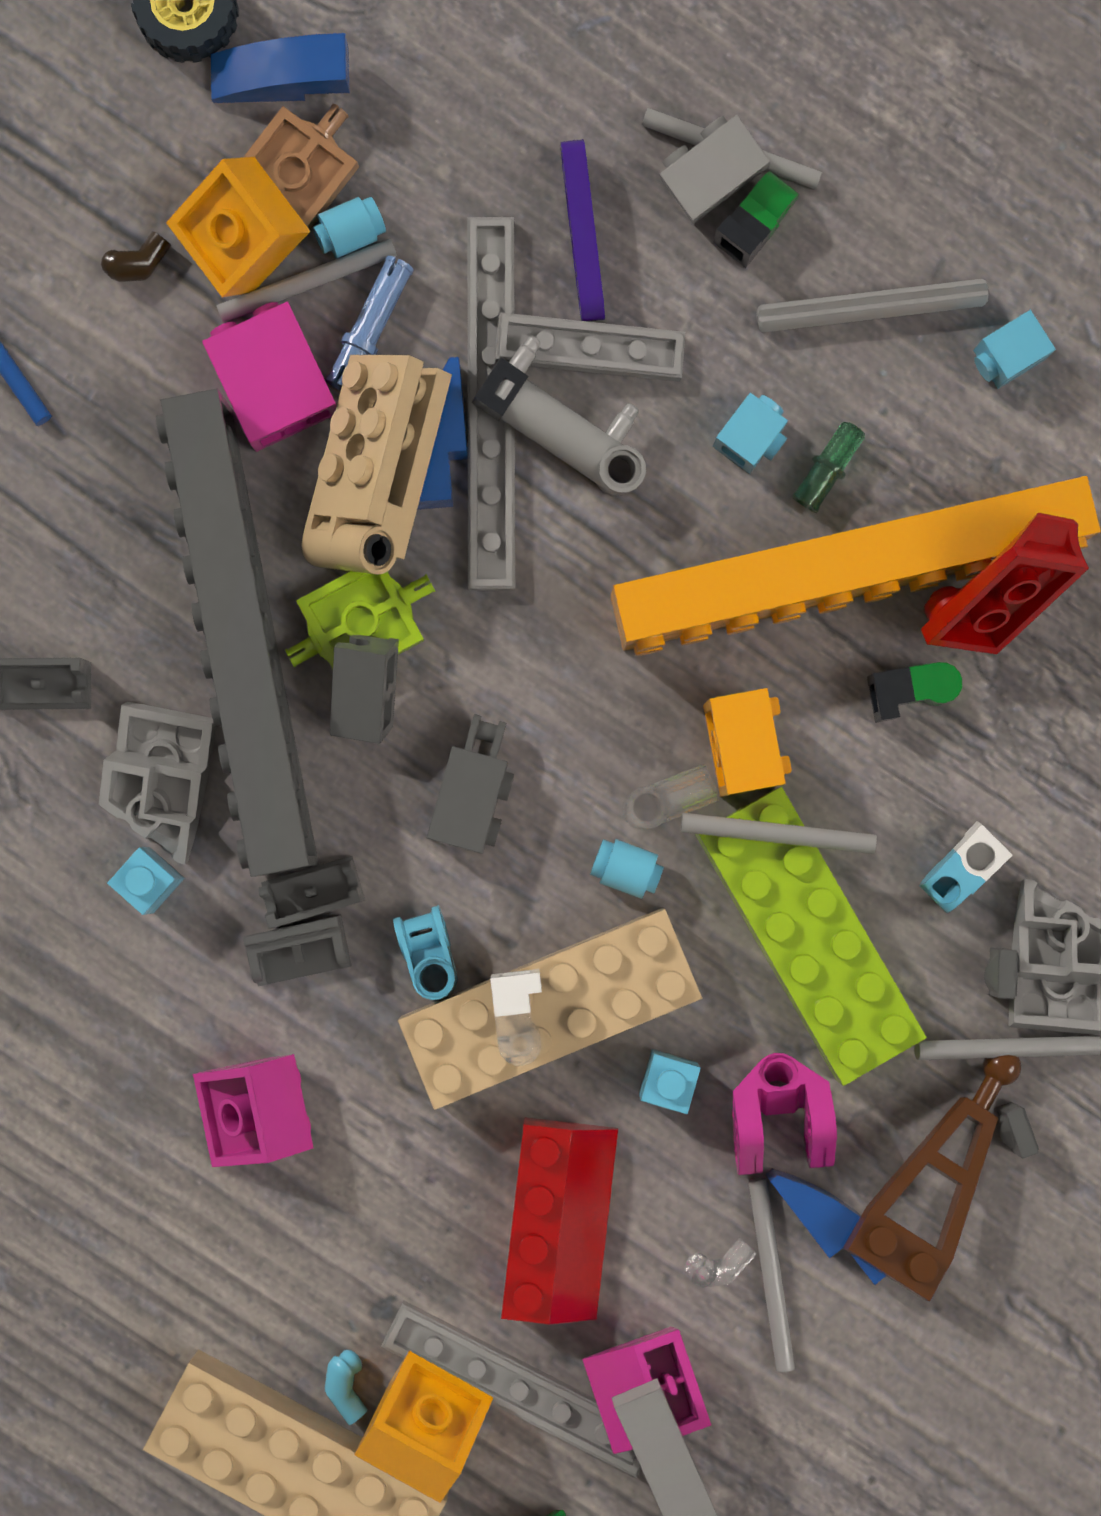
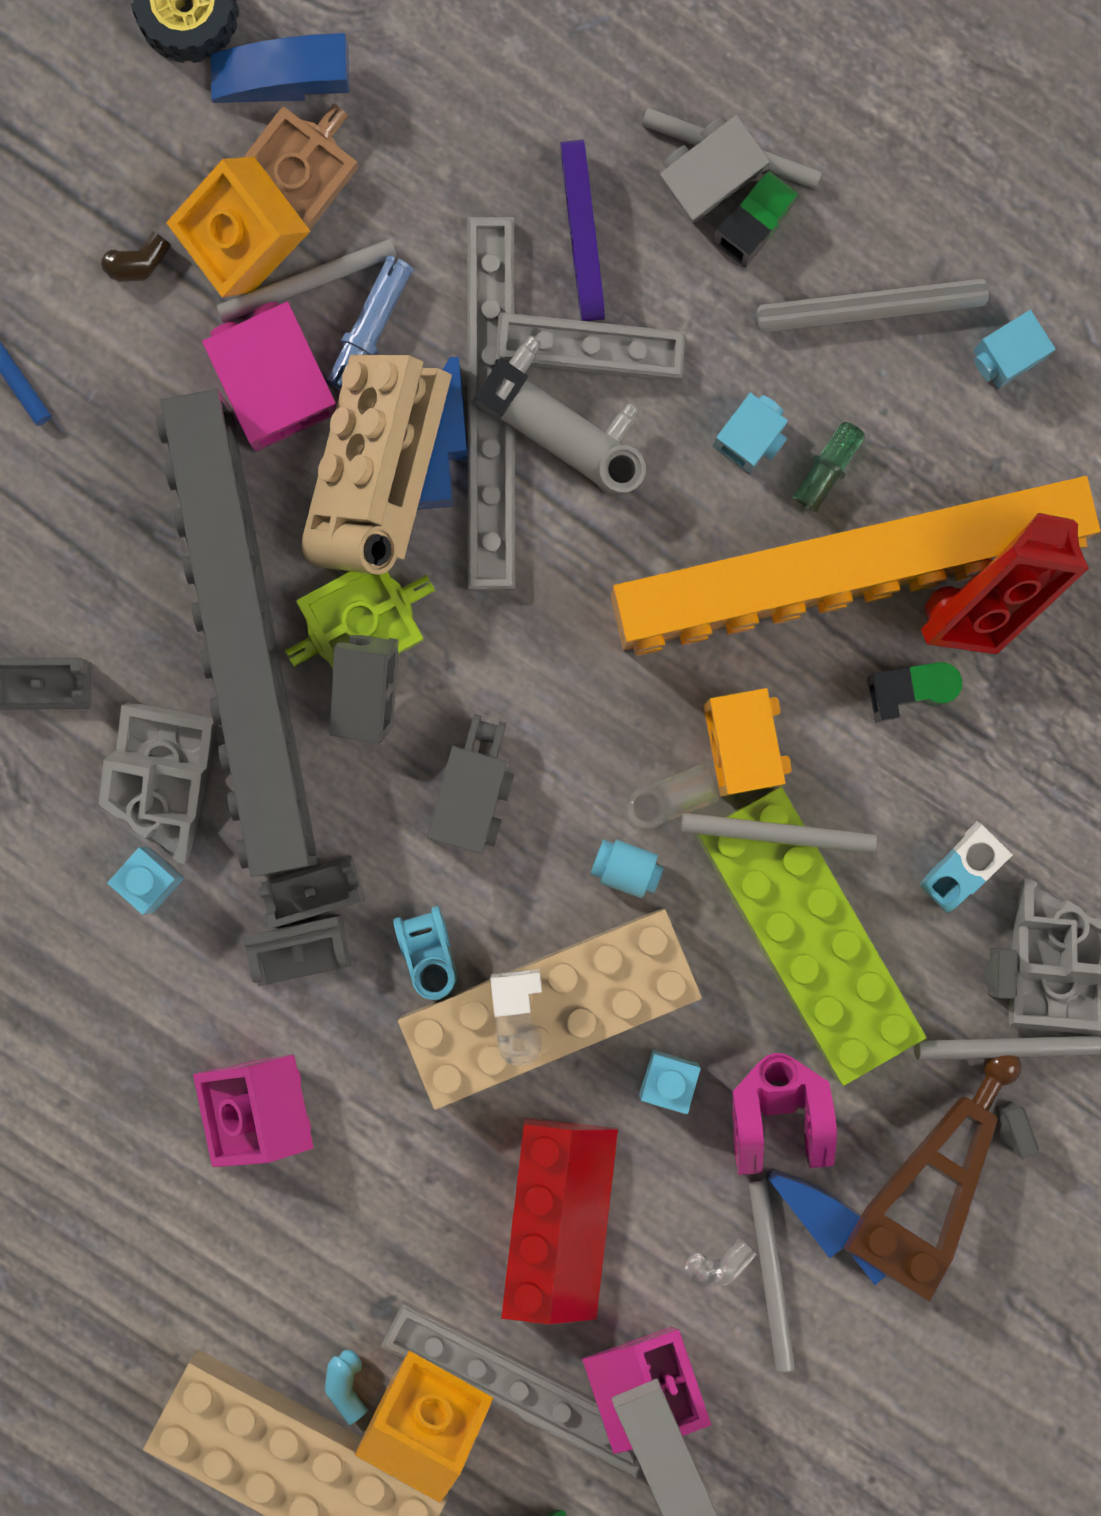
medium azure brick [313,197,386,259] -> none

